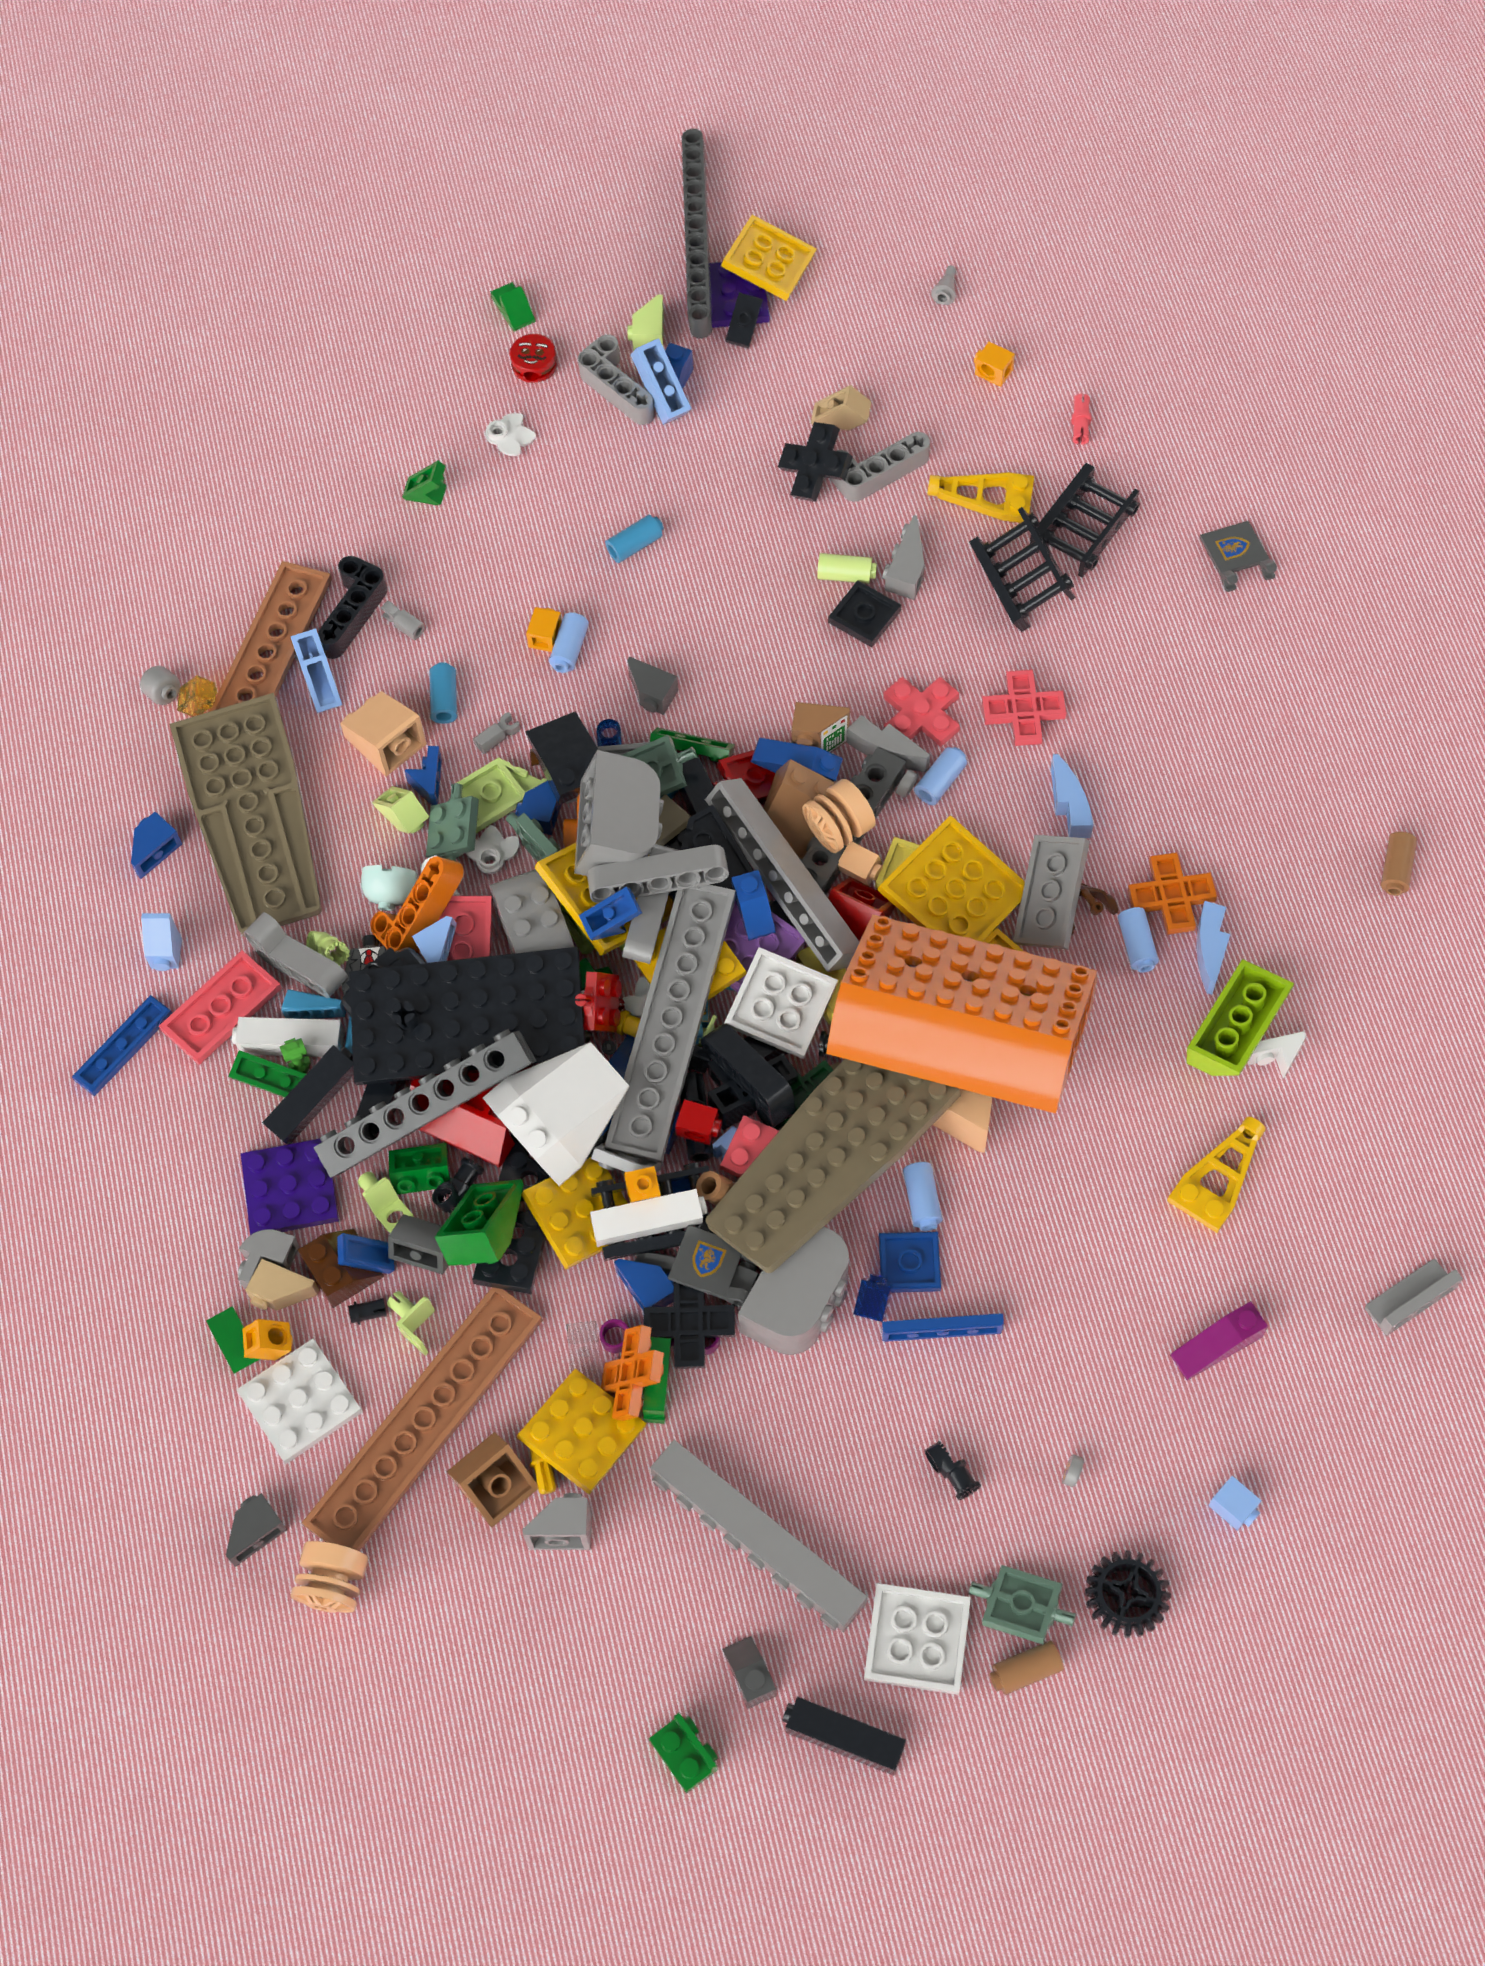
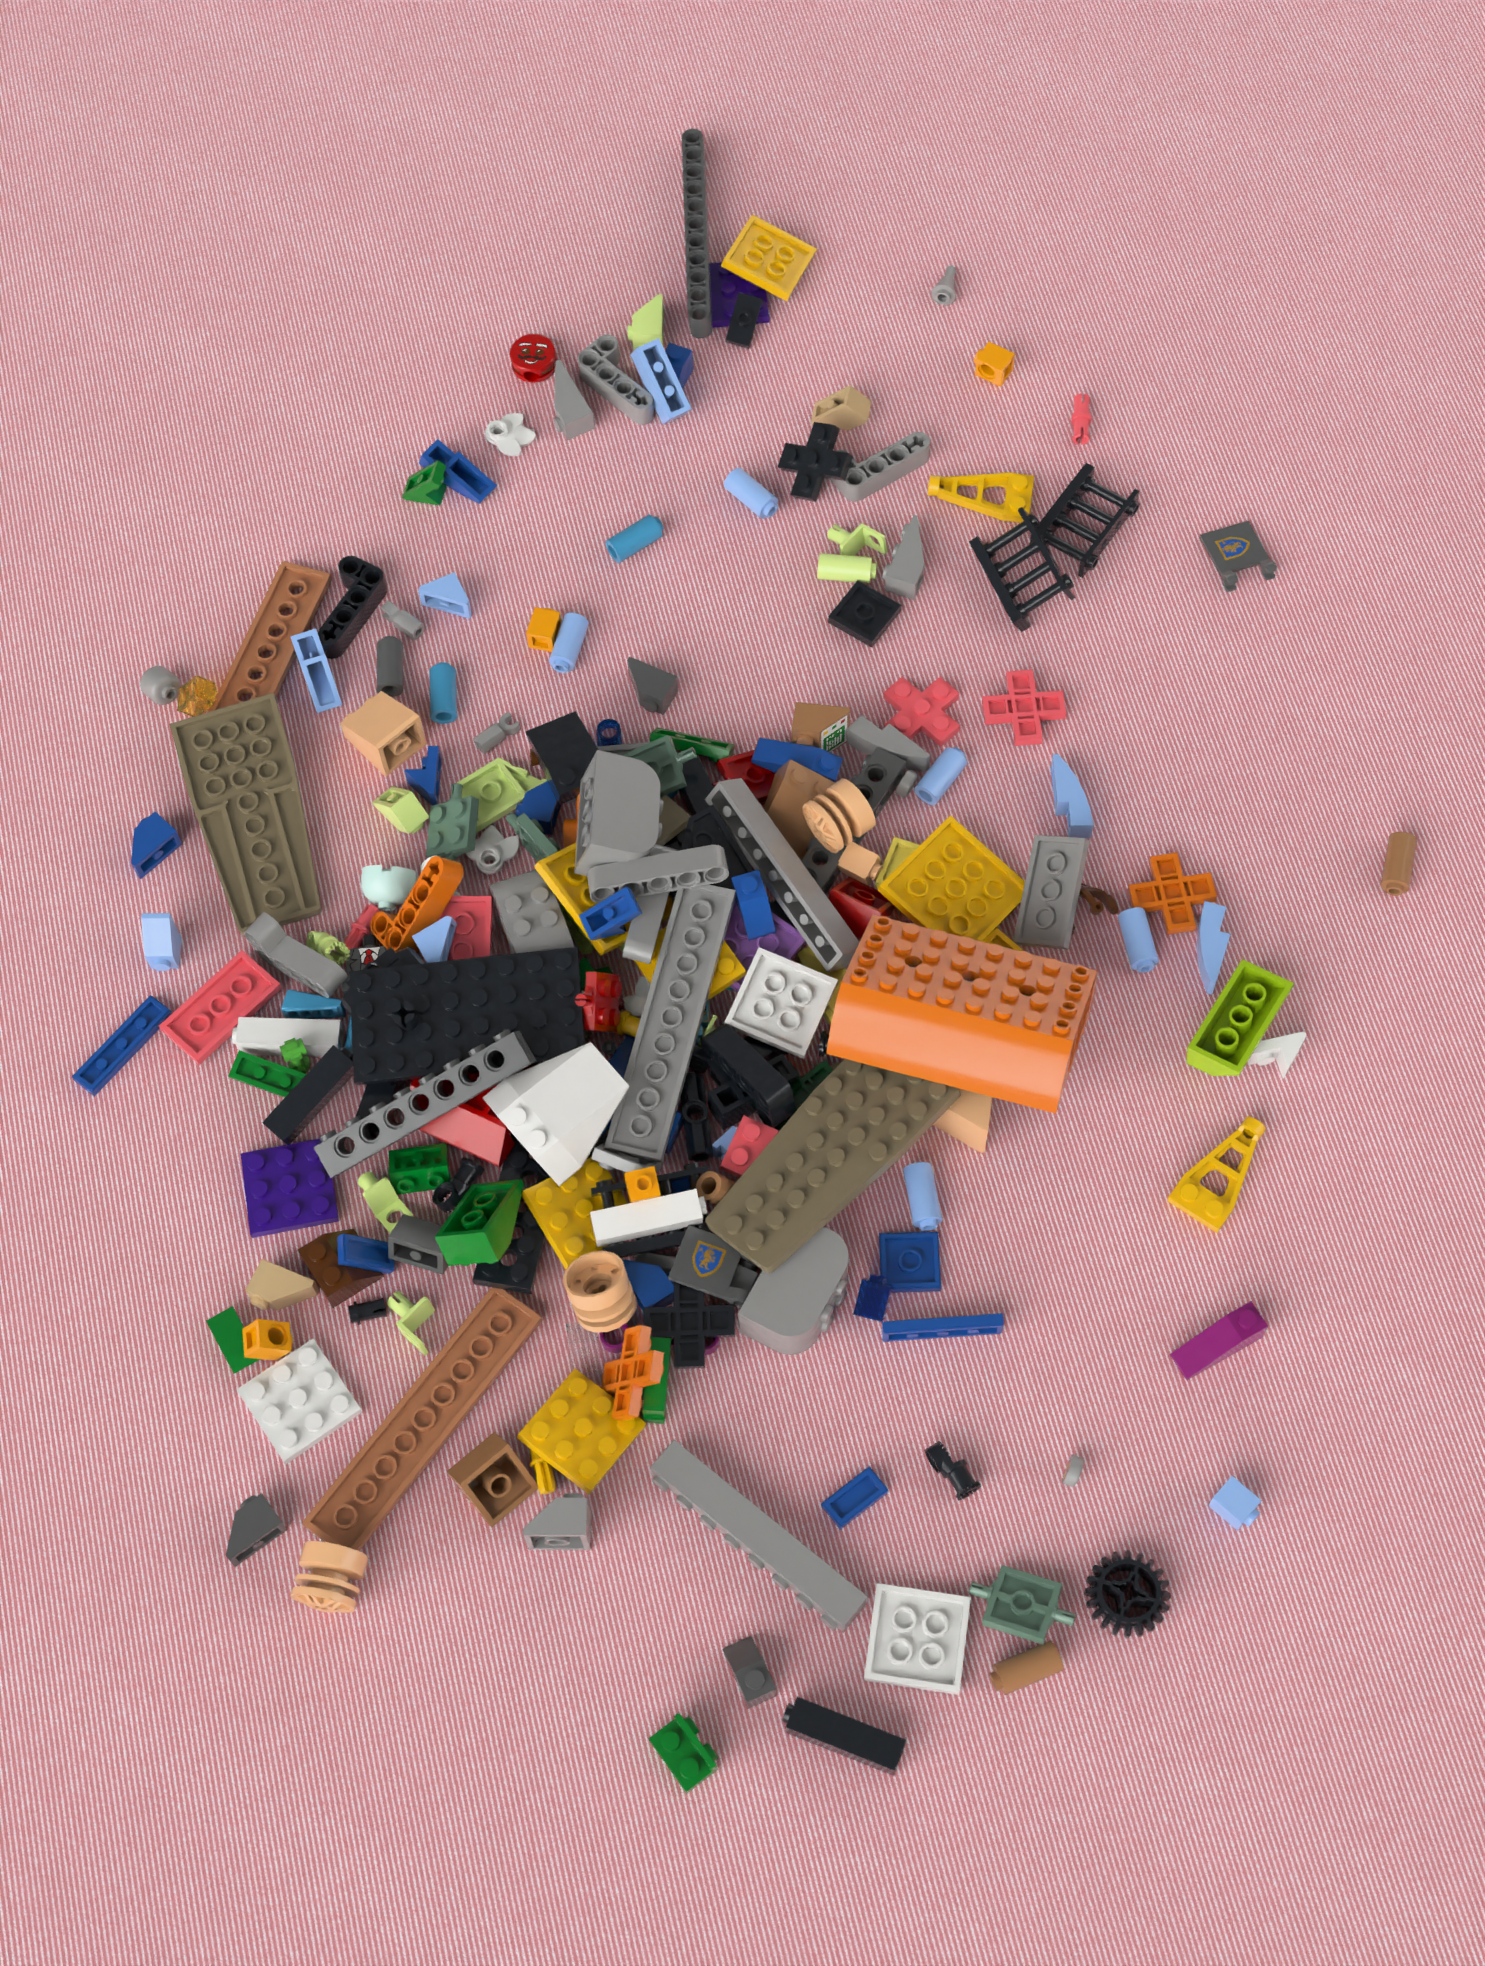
light grey brick [238,1230,300,1289] -> none
green slope [490,282,535,332] -> none
red brick [675,1099,722,1145] -> none
light grey panel [1365,1259,1463,1336] -> none
none -> coral axle [343,904,380,950]
none -> dark grey brick [376,636,403,697]
none -> light blue slope [418,572,472,619]
none -> blue slope [419,439,497,504]
none -> light grey slope [553,359,595,440]
none -> light nougat wheel [563,1251,637,1333]
none -> light blue brick [724,467,778,519]
none -> blue tile [821,1466,889,1530]
none -> yellowish green bracket [827,523,887,556]

